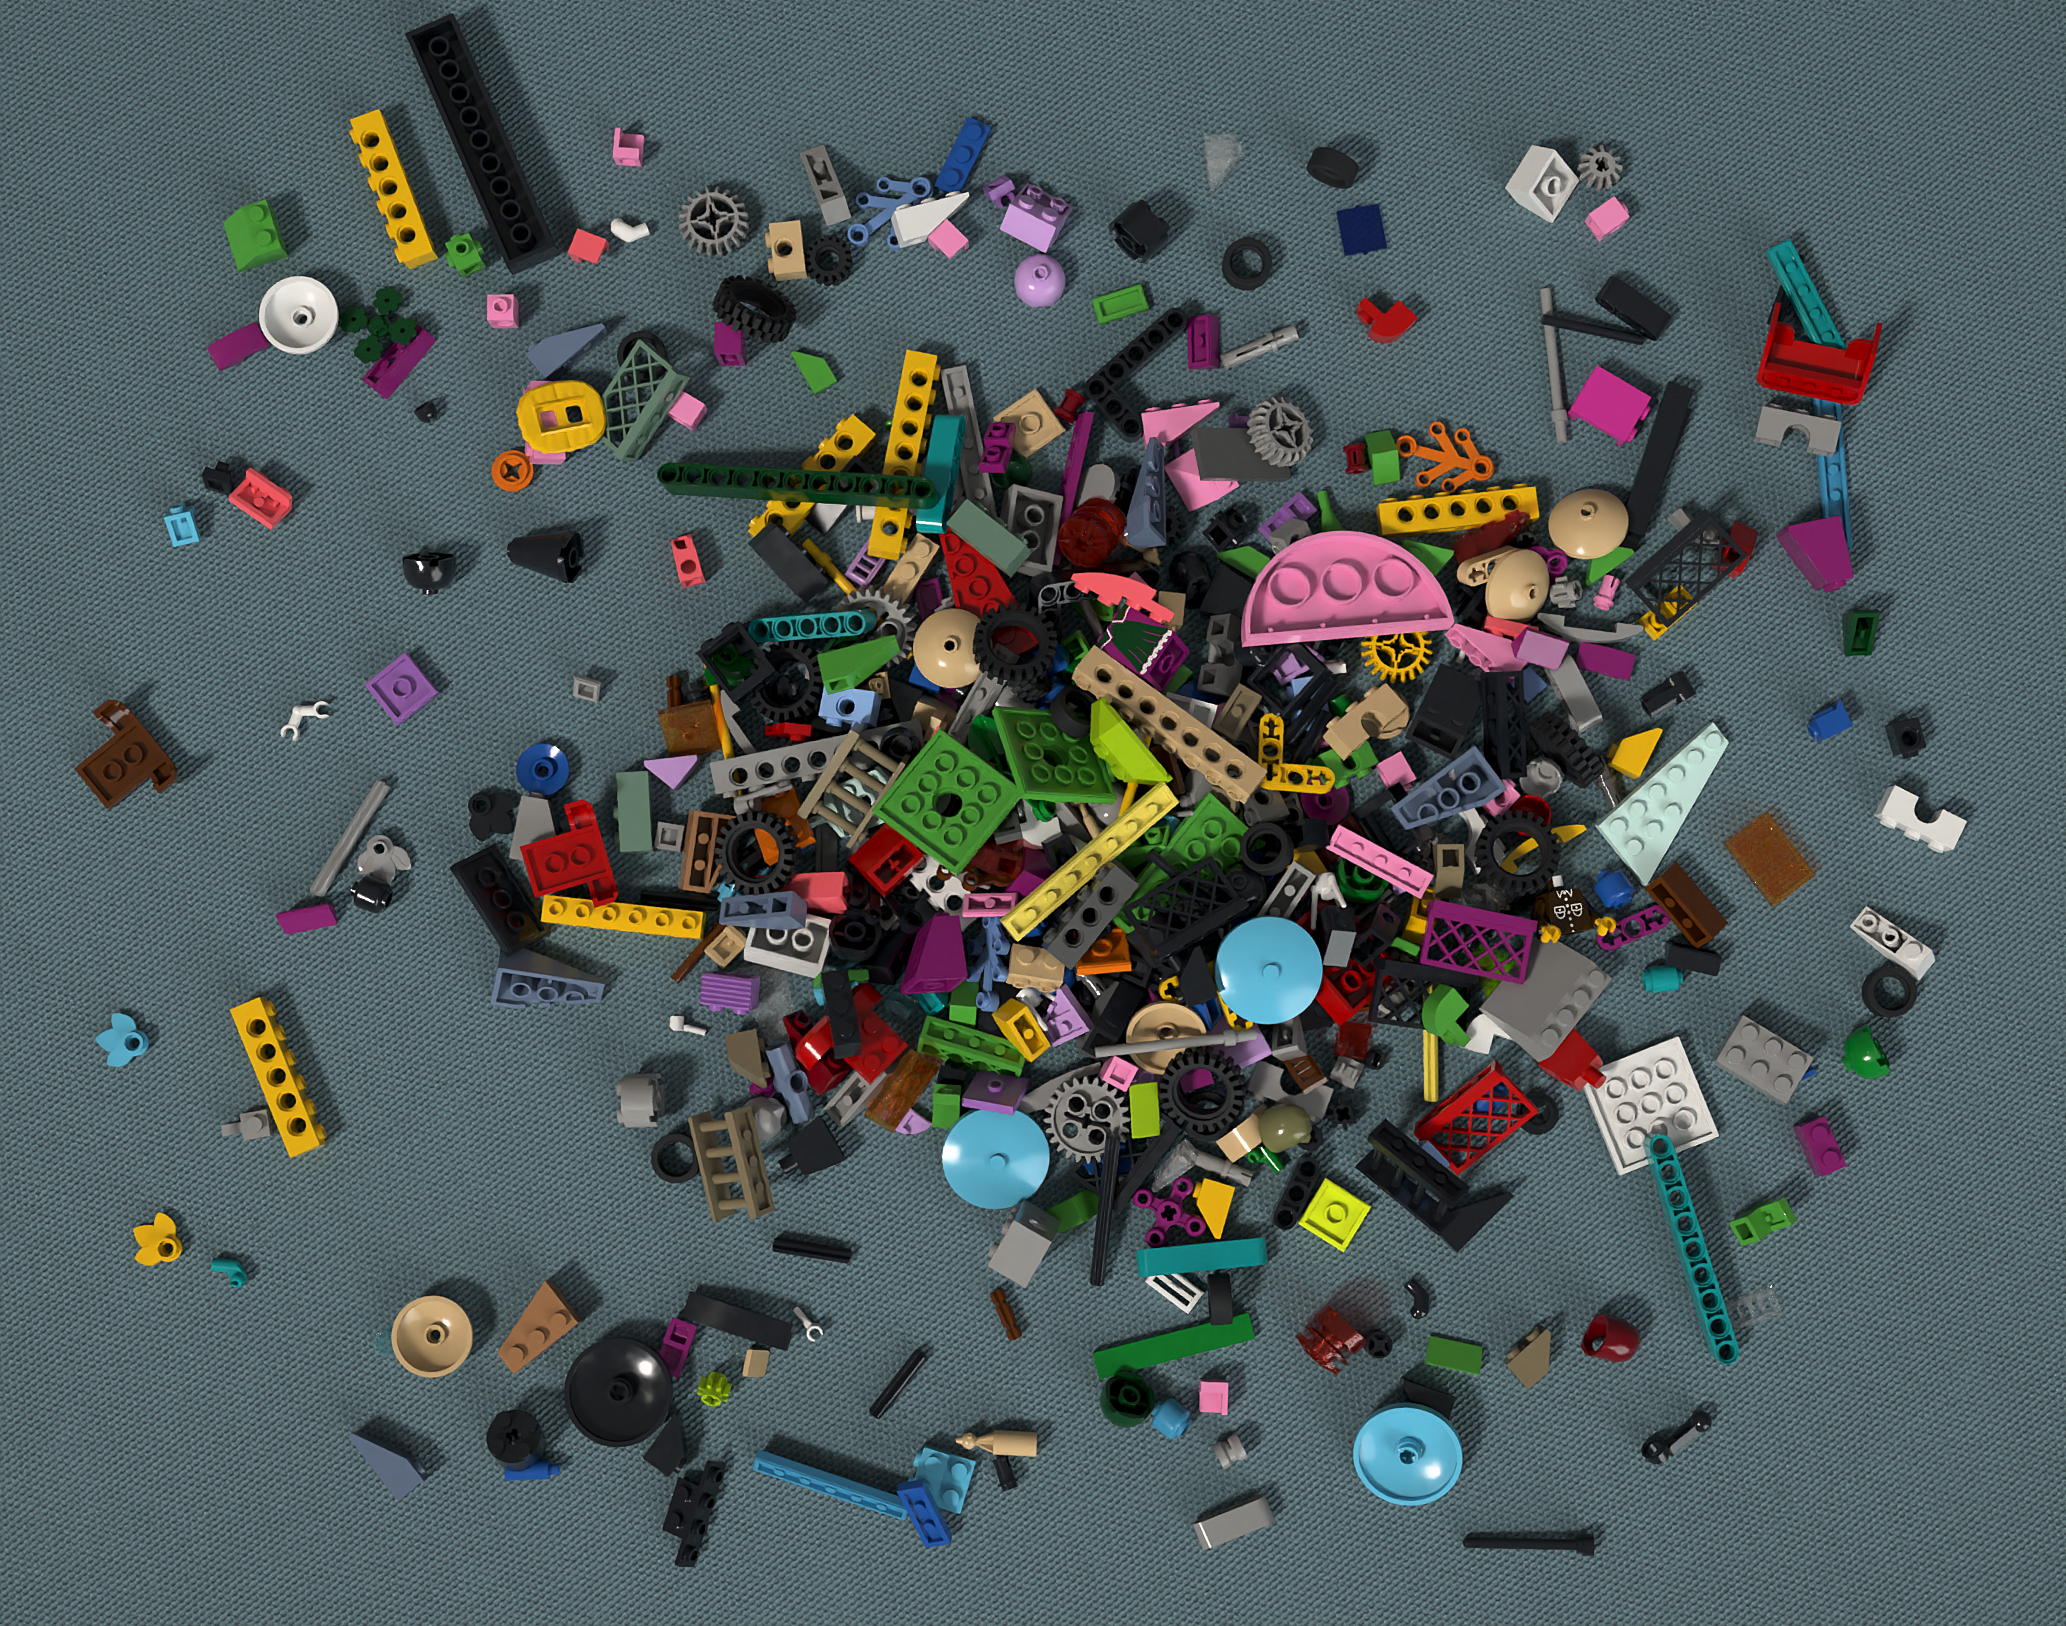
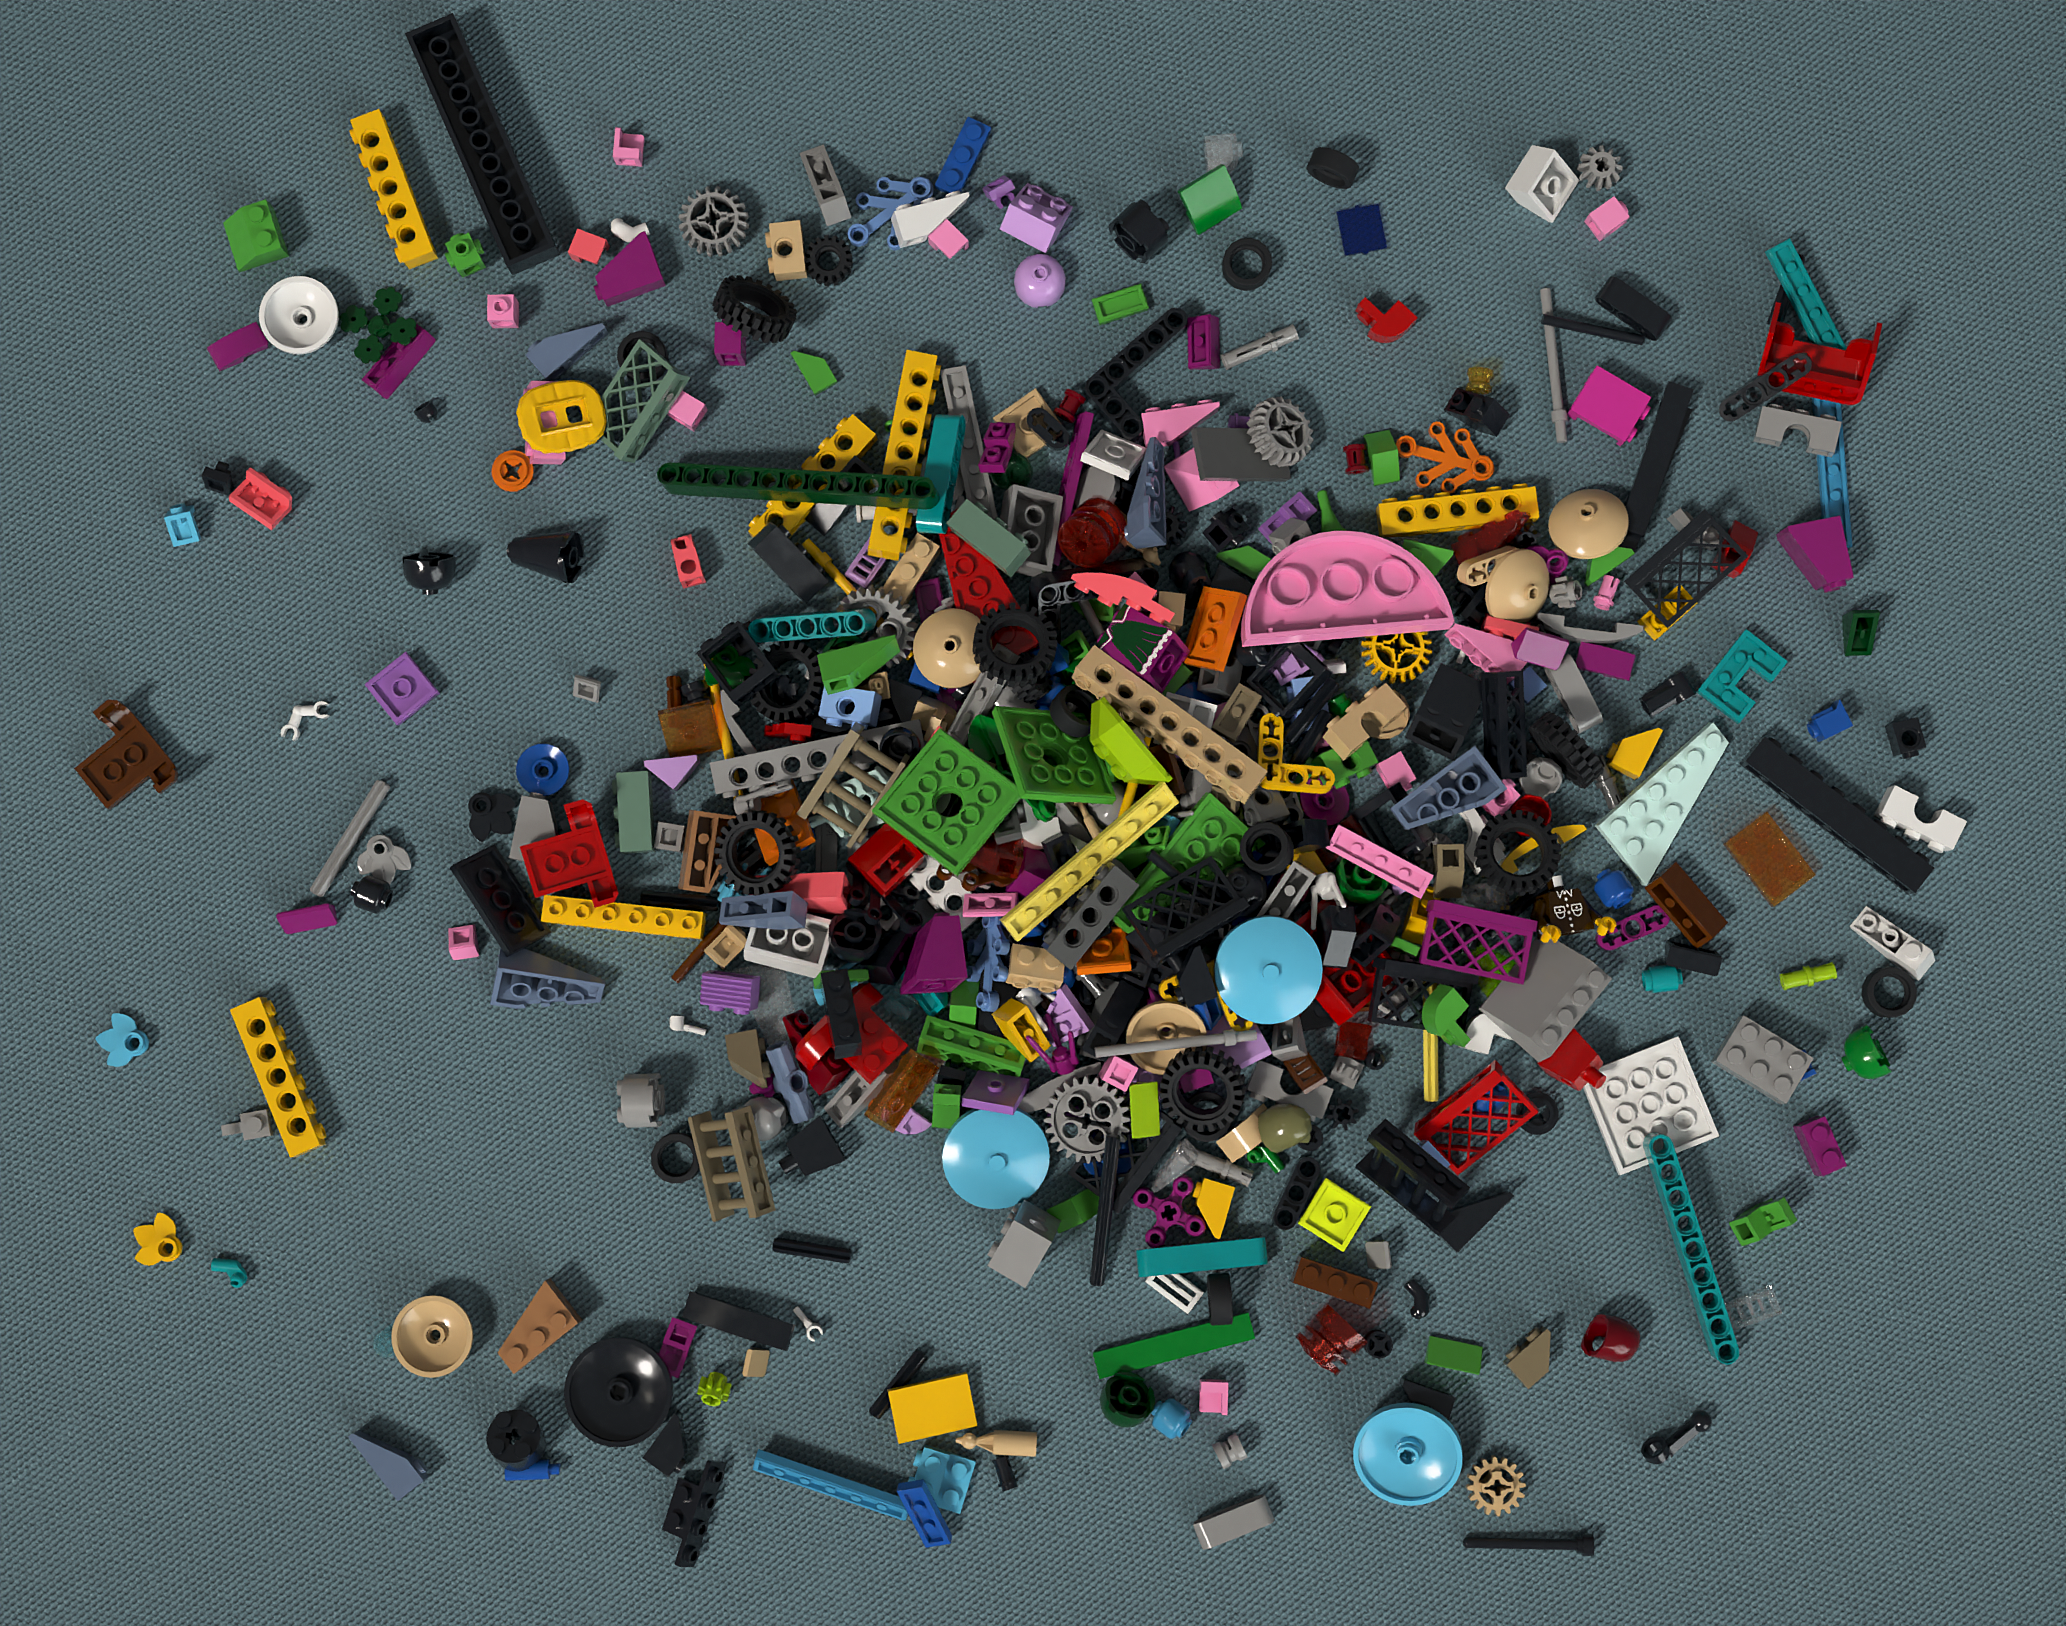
reddish brown axle [990,1288,1022,1341] -> none
none -> bright pink slope [448,924,479,960]
none -> magenta slope [593,231,666,307]
none -> yellow tile [887,1372,977,1444]
none -> magenta plant [1026,1013,1079,1075]
none -> black beam [1027,408,1069,451]
none -> white plate [1080,430,1147,480]
none -> slope [1177,164,1242,235]
none -> orange plate [1183,586,1247,672]
none -> reddish brown brick [1290,1255,1378,1309]
none -> light grey slope [1365,1240,1392,1269]
none -> black slope [1444,388,1510,437]
none -> clear yellow wheel [1465,367,1494,394]
none -> tan gear [1466,1455,1526,1516]
none -> teal plate [1696,629,1788,724]
none -> black beam [1719,351,1812,421]
none -> black brick [1740,737,1934,895]
none -> lime pin [1779,962,1837,990]

